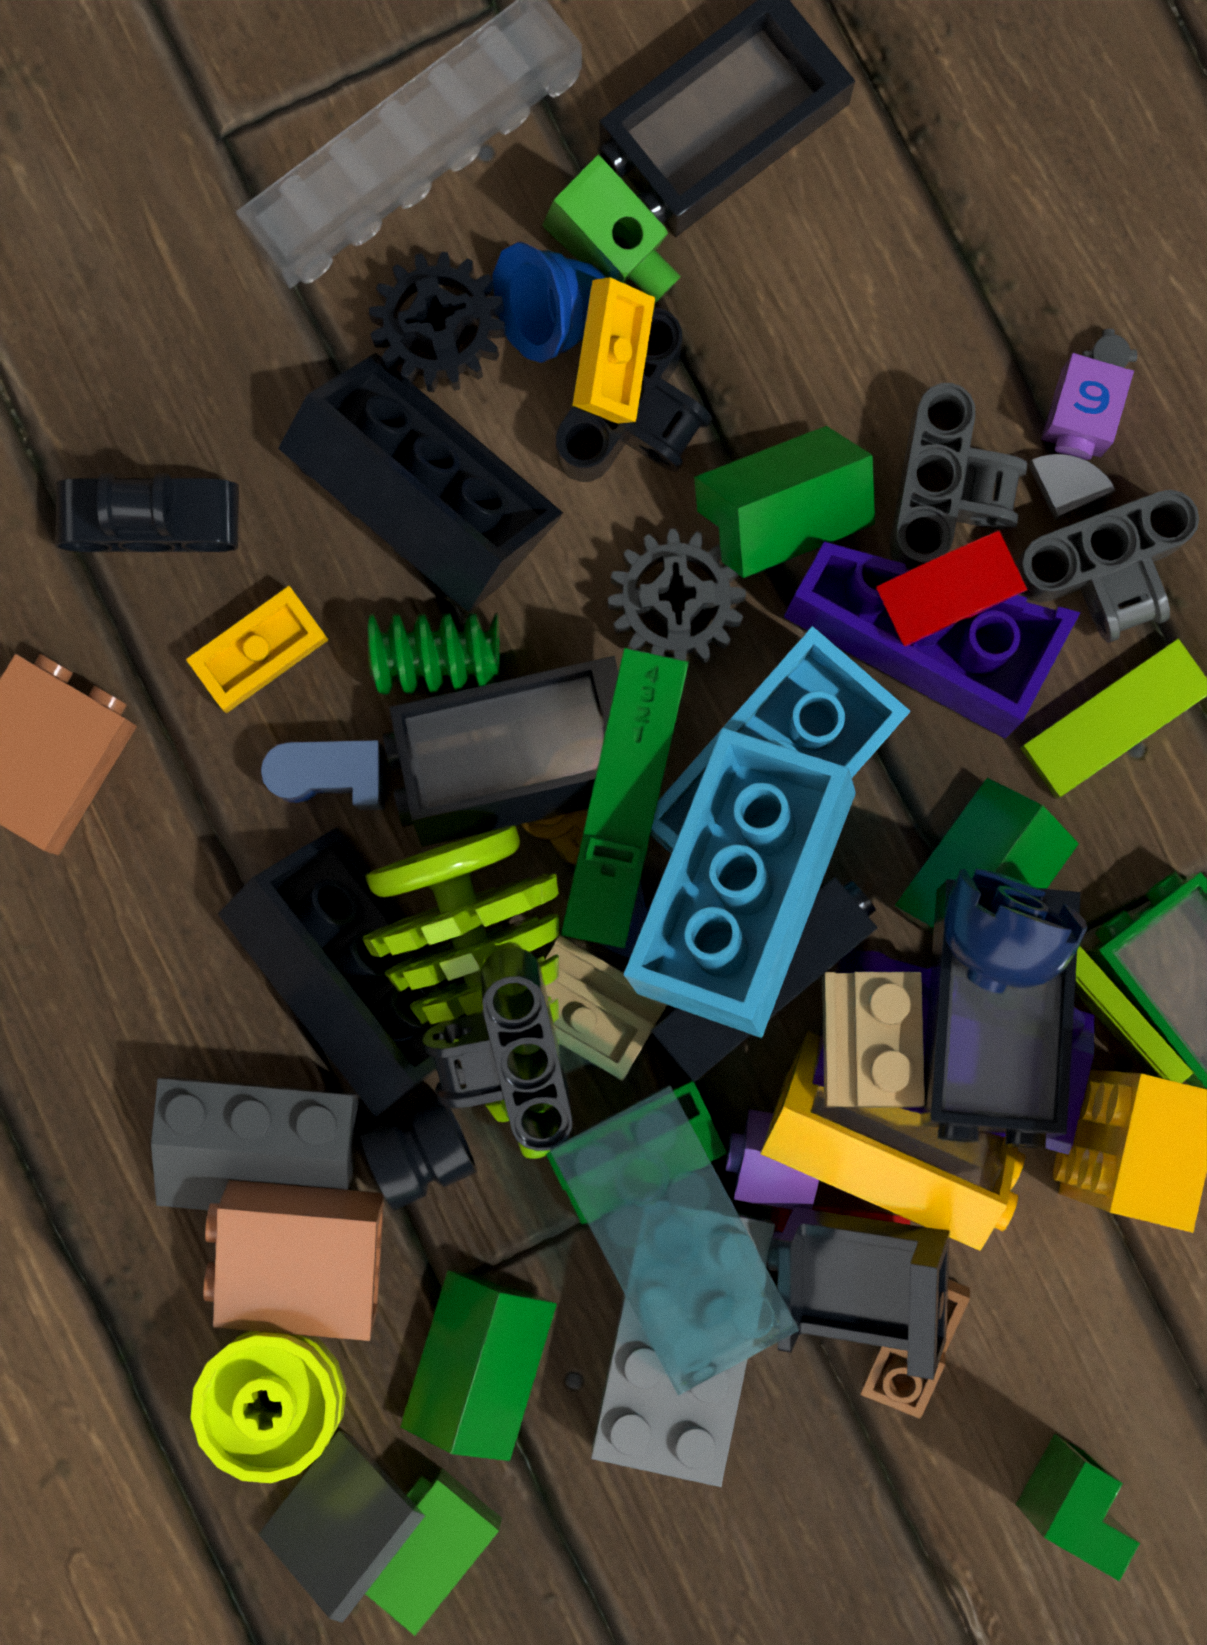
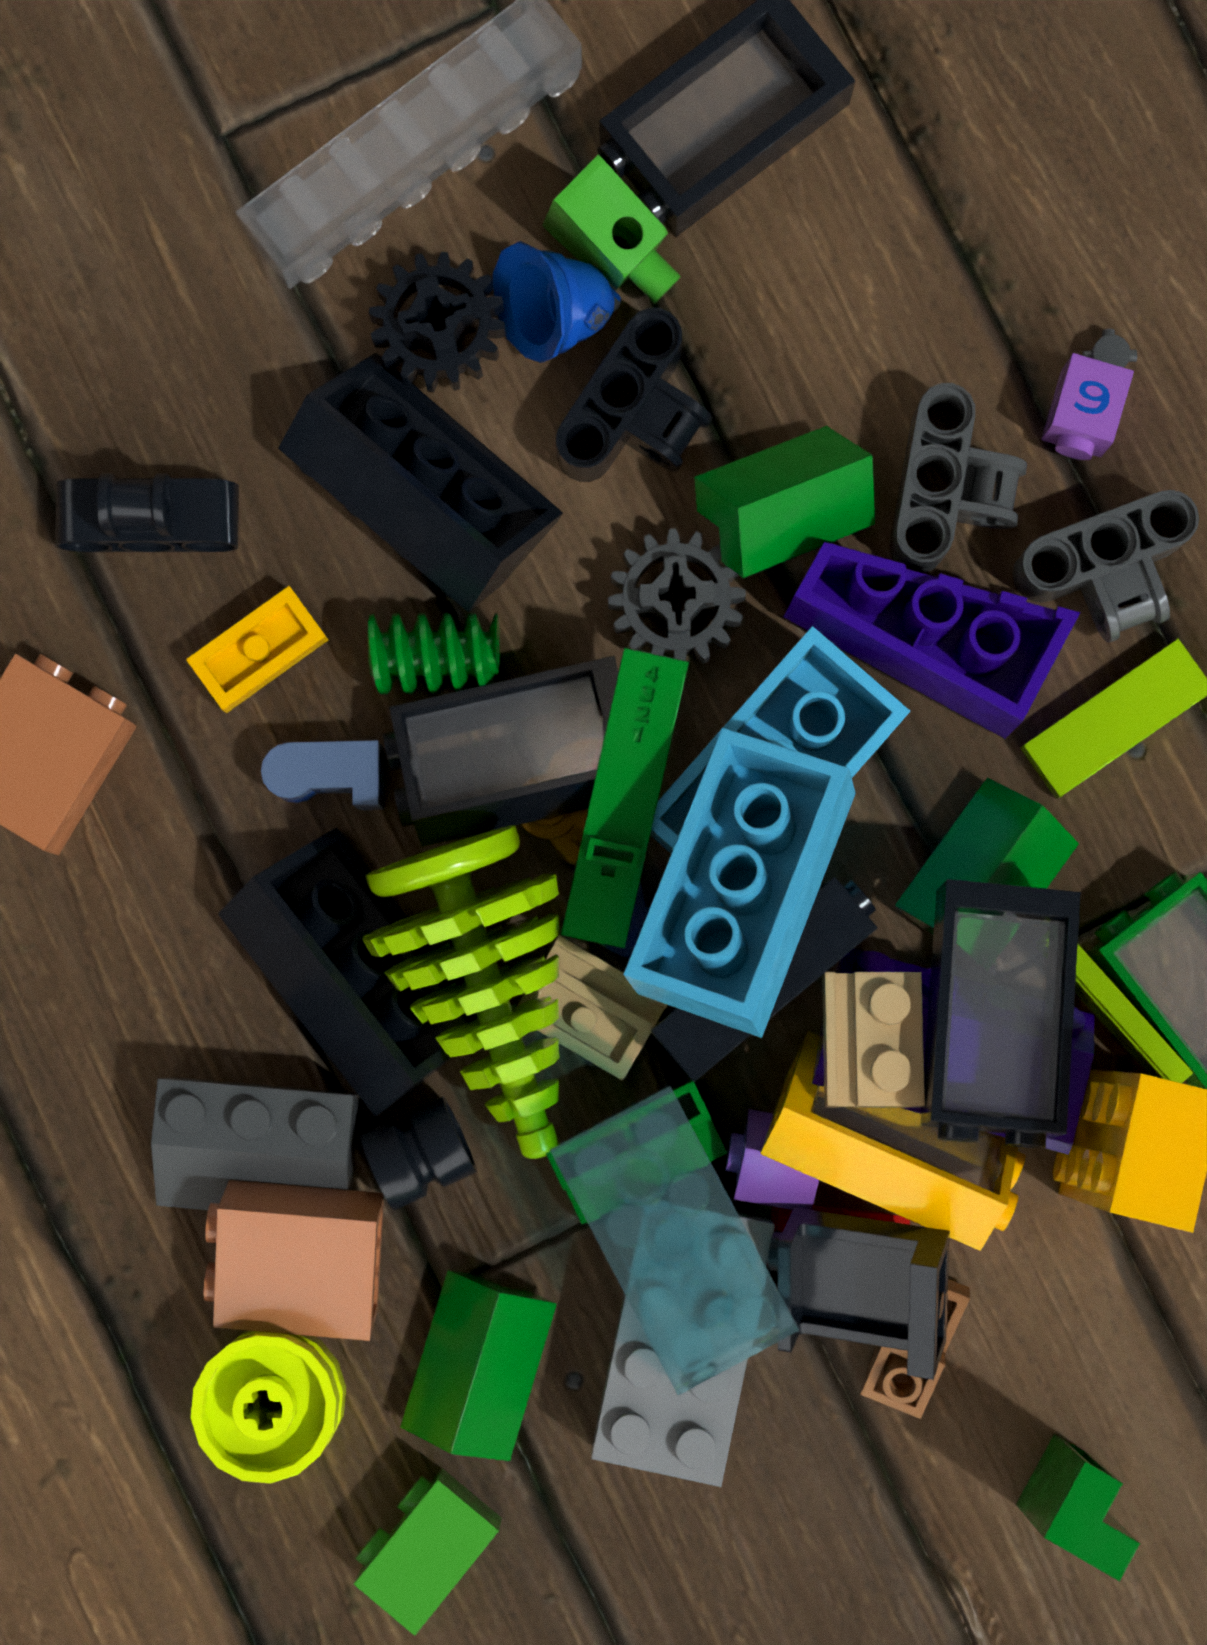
dark grey tile [258,1431,425,1623] -> none
black piece [422,947,572,1151] -> none
yellow plate [572,277,655,424] -> none
red slope [876,531,1028,647] -> none
dark blue cylinder [944,868,1087,994] -> none
light grey tile [1028,454,1115,520] -> none

